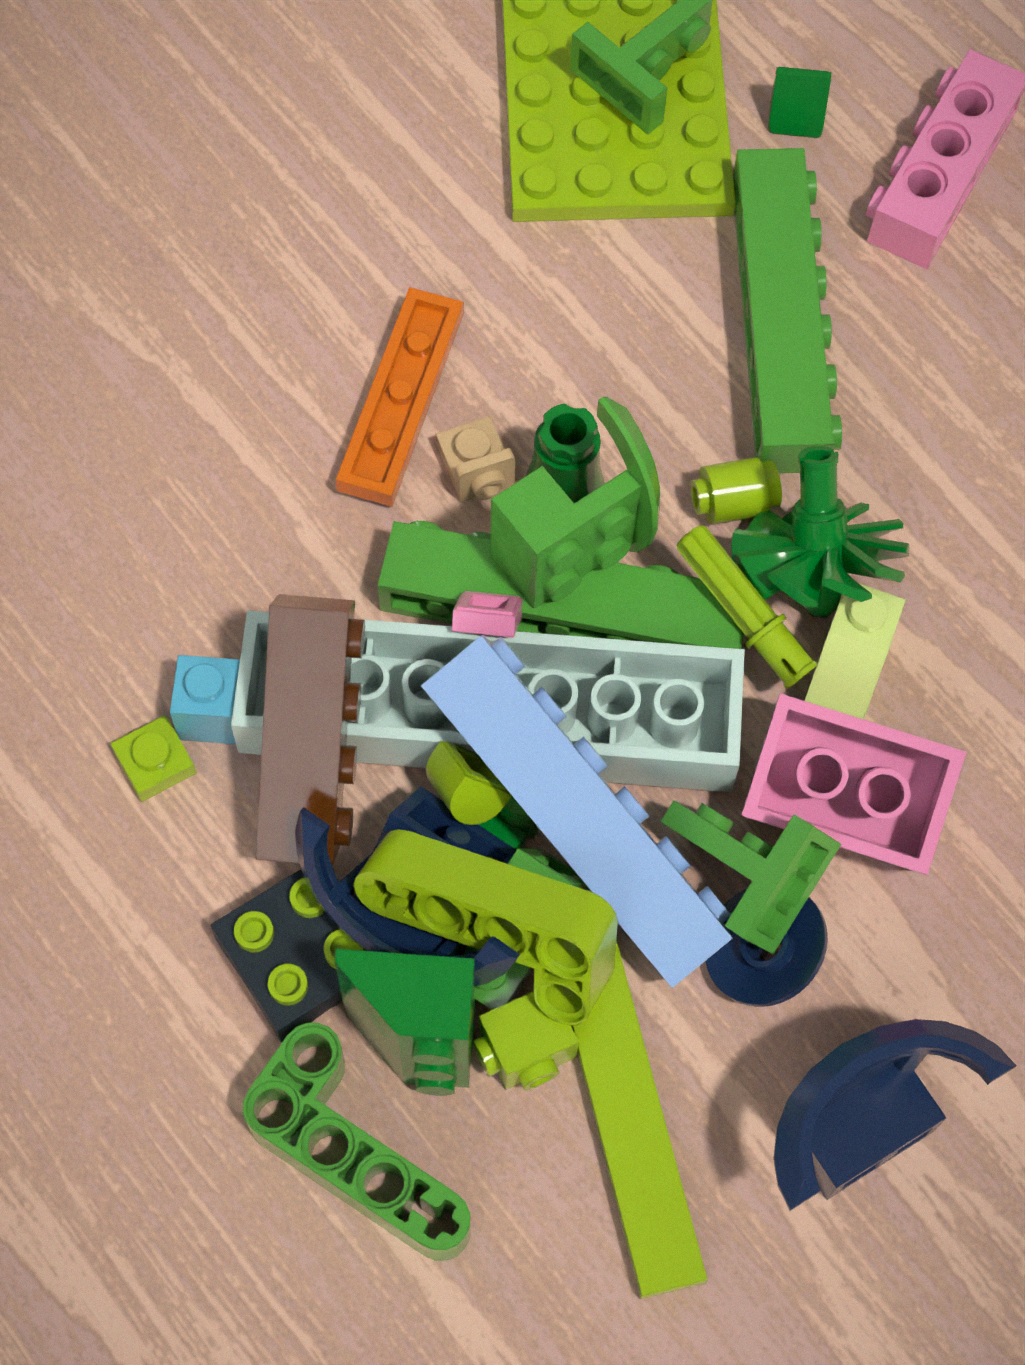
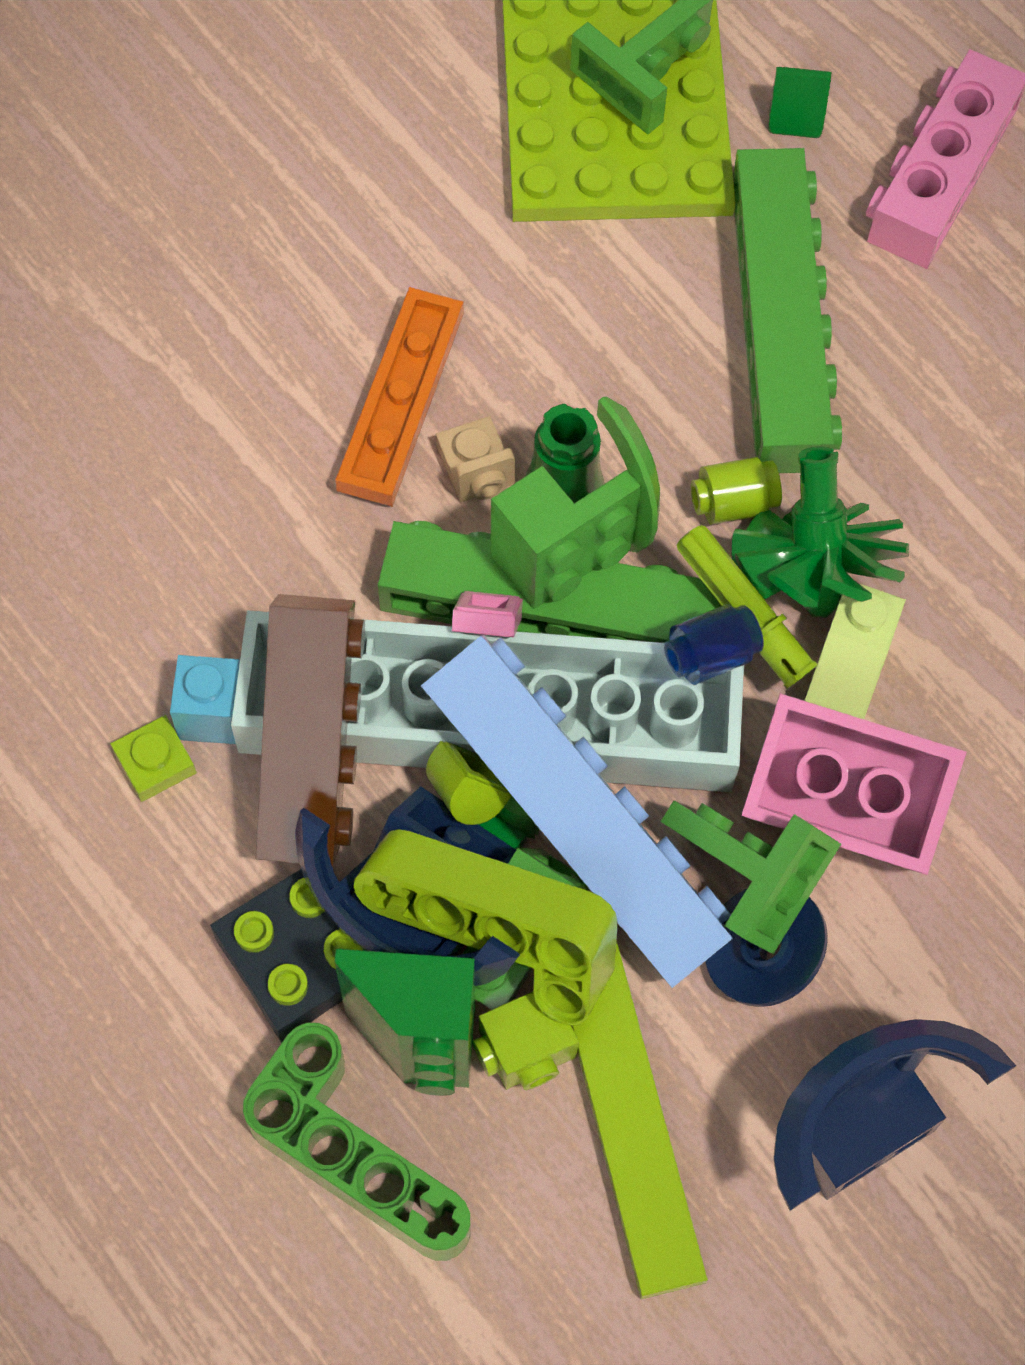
none -> clear blue brick [664,604,764,685]

